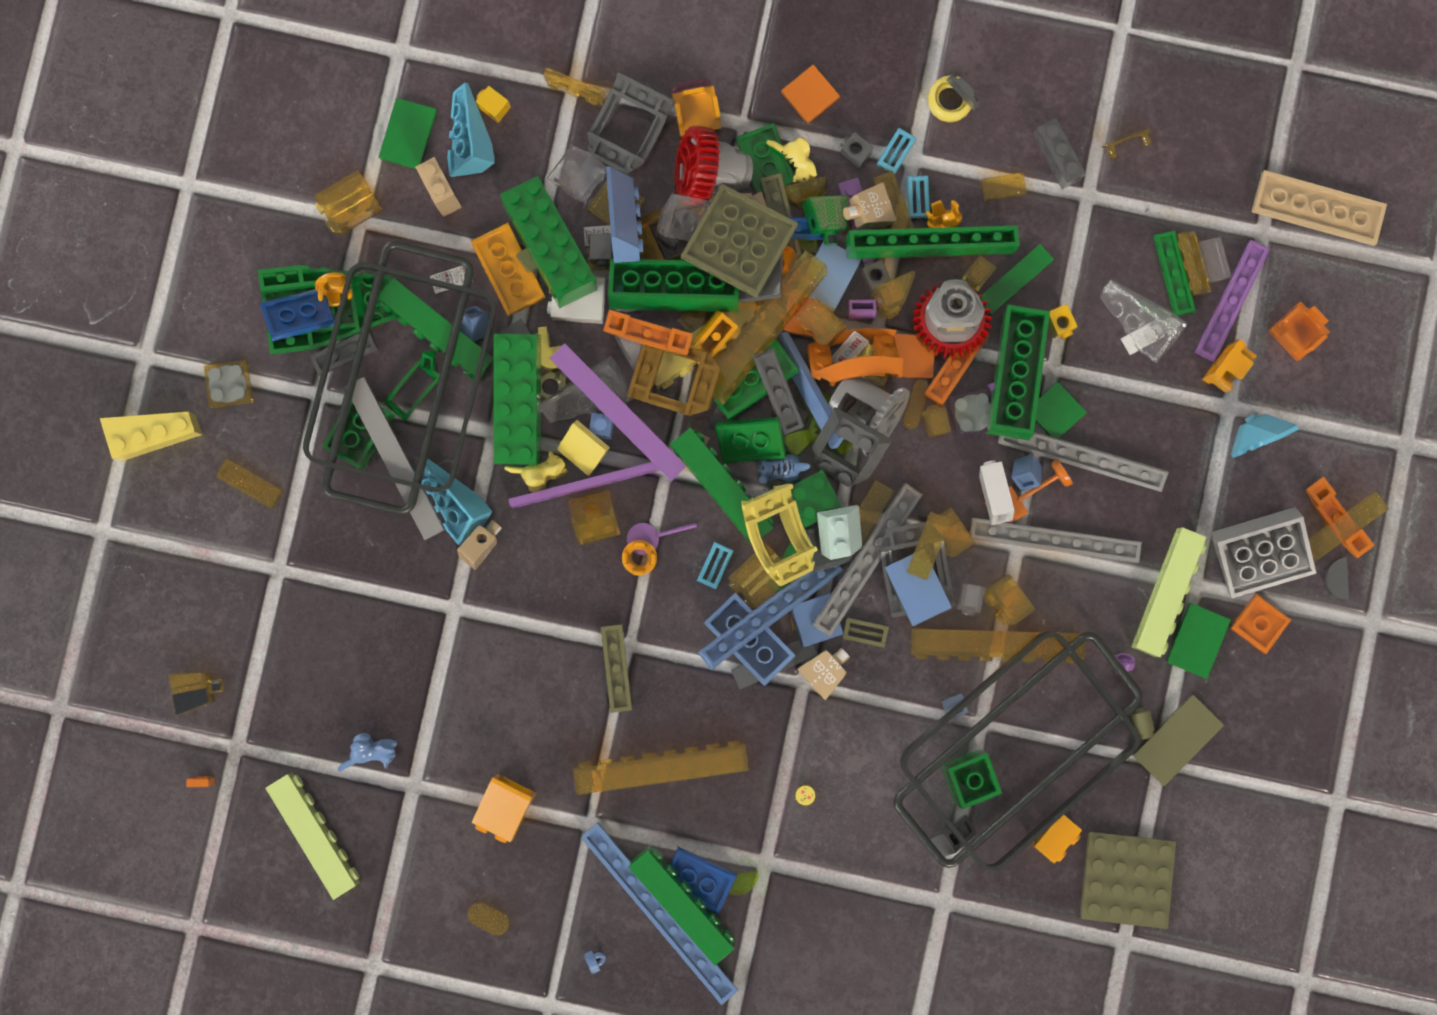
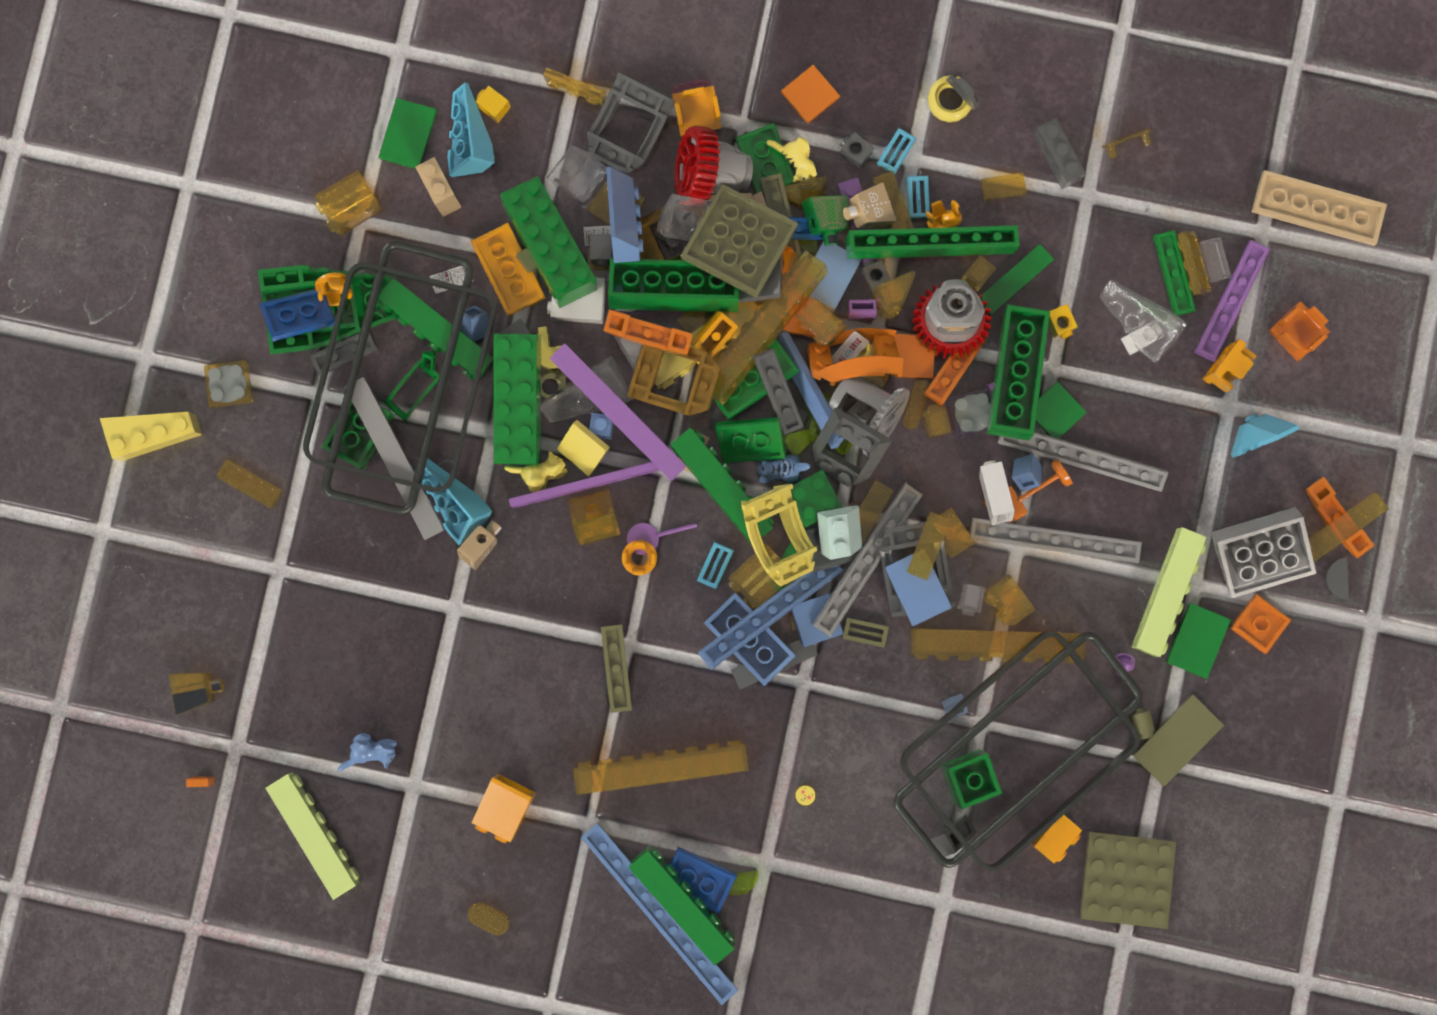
medium blue tile [584,951,606,974] -> none
tan torso [797,648,850,700] -> none

